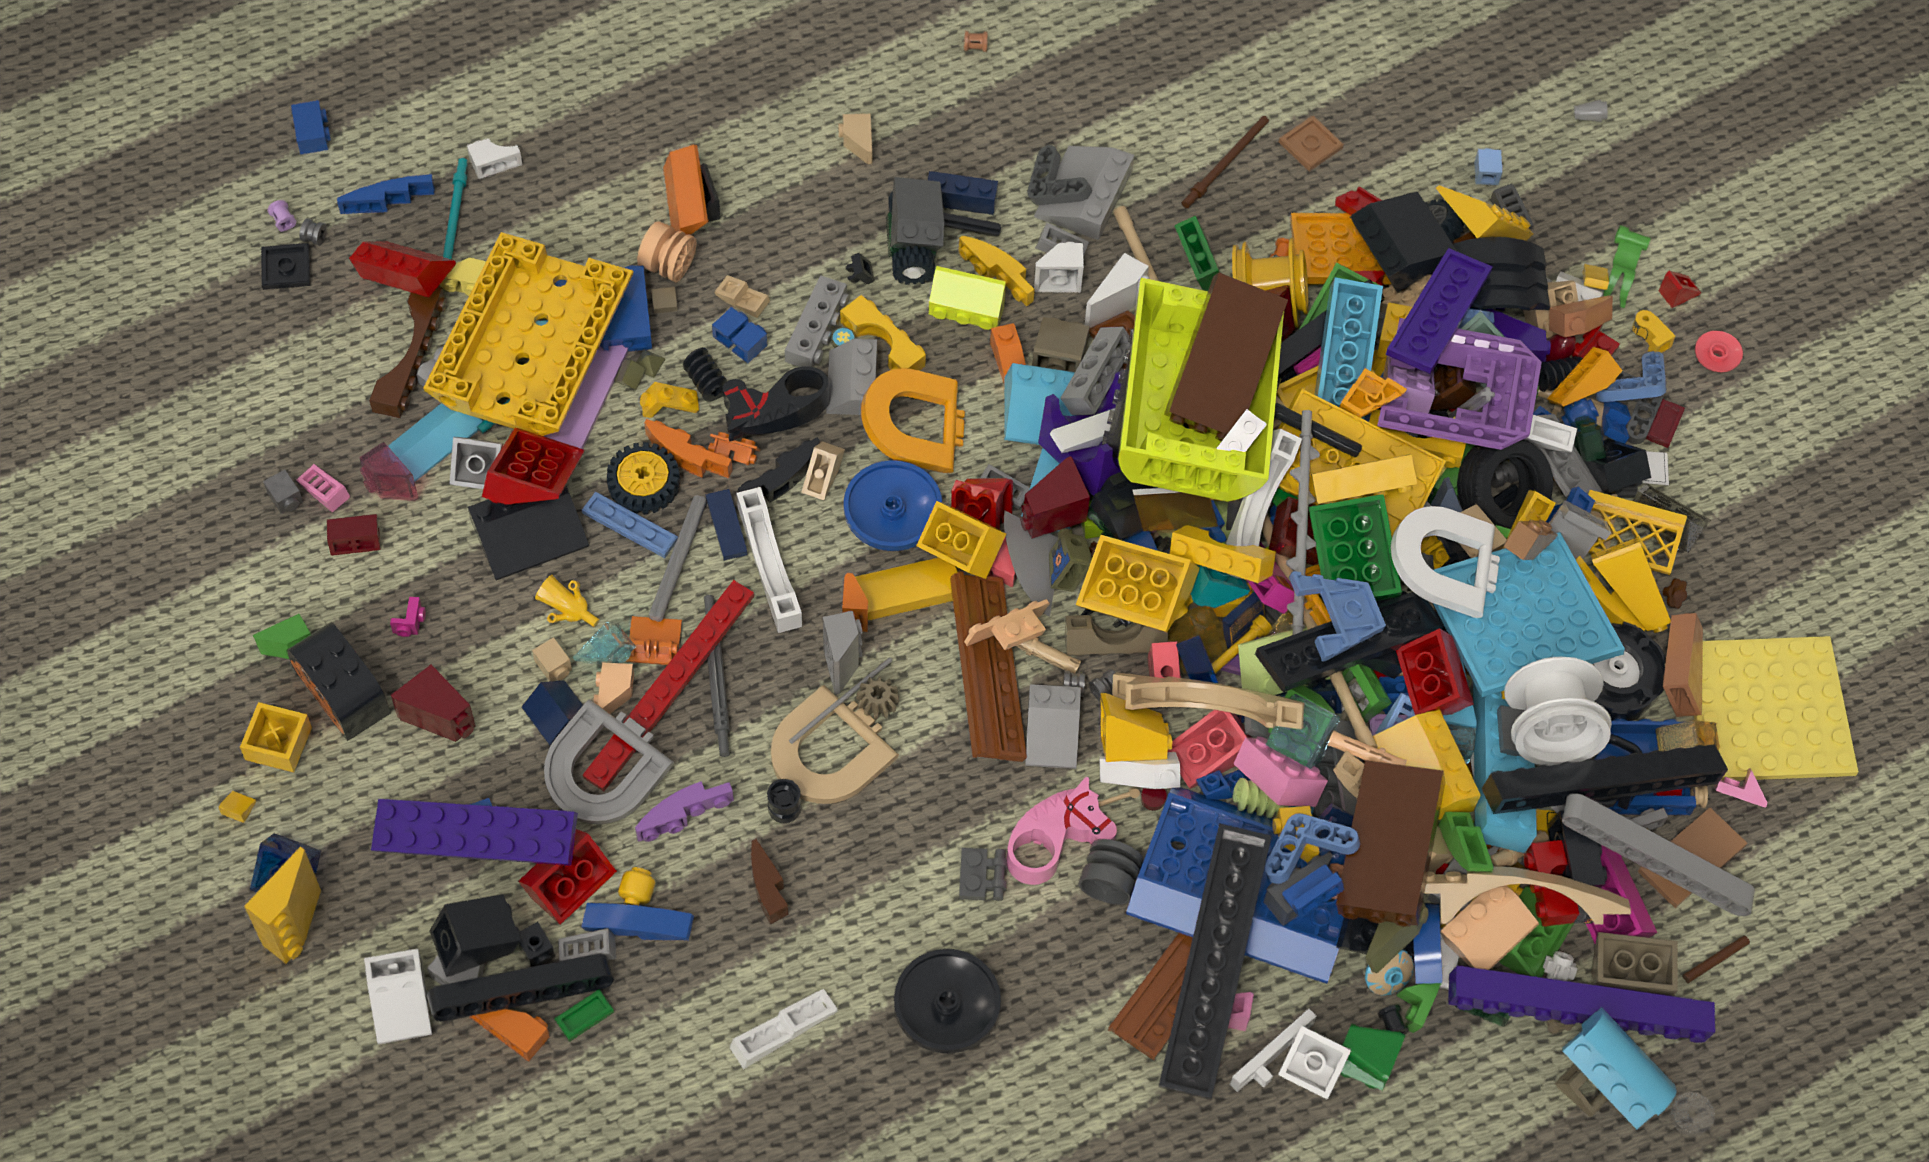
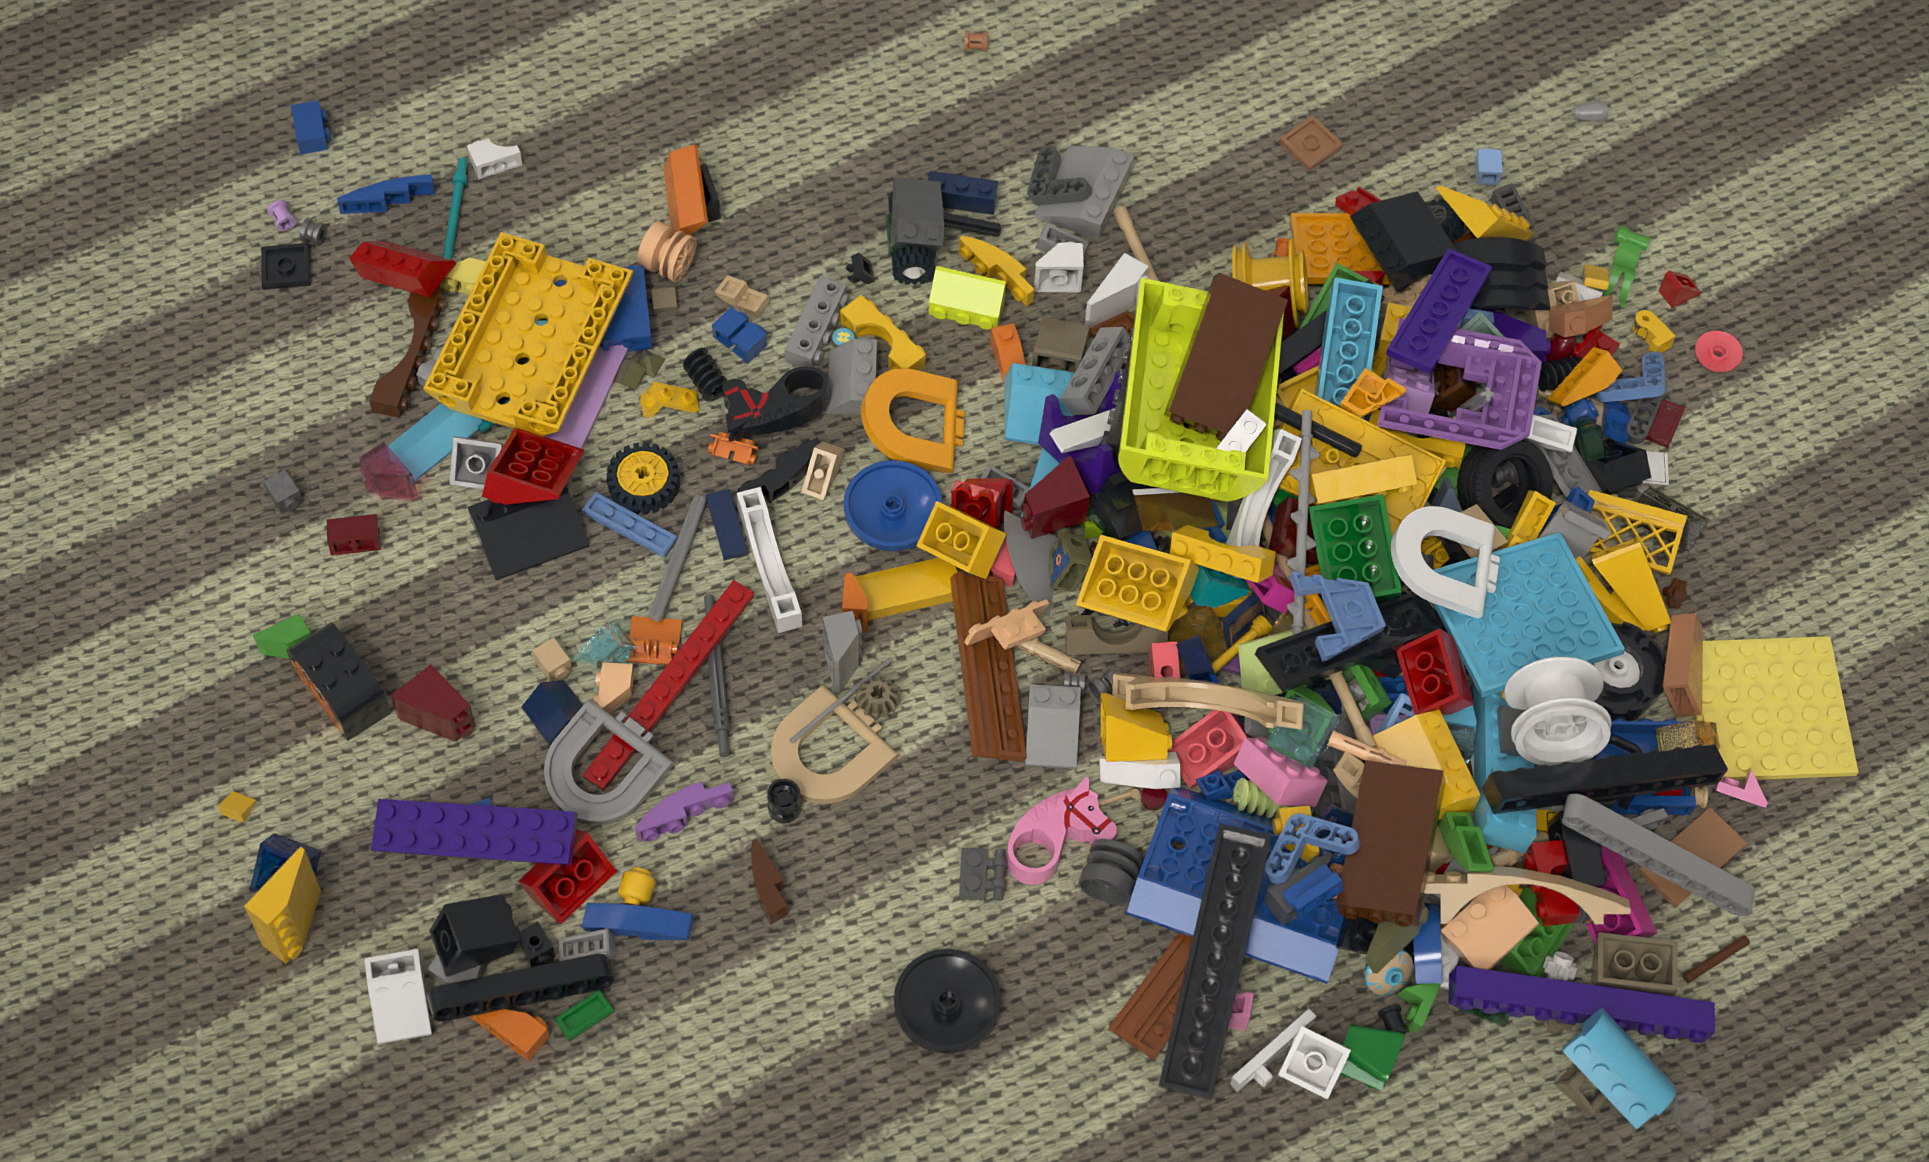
yellow brick [240,702,312,773] -> none
bright pink slope [296,464,350,512] -> none
dark pink bracket [390,597,426,637] -> none
yellow piece [535,575,600,627] -> none
orange slope [644,419,733,478] -> none
white slope [730,989,838,1069] -> none
tan slope [838,114,872,164] -> none
green brick [1174,215,1221,291] -> none
reddish brown bar [1181,115,1269,208] -> none
medium nougat slope [1504,519,1558,560] -> none

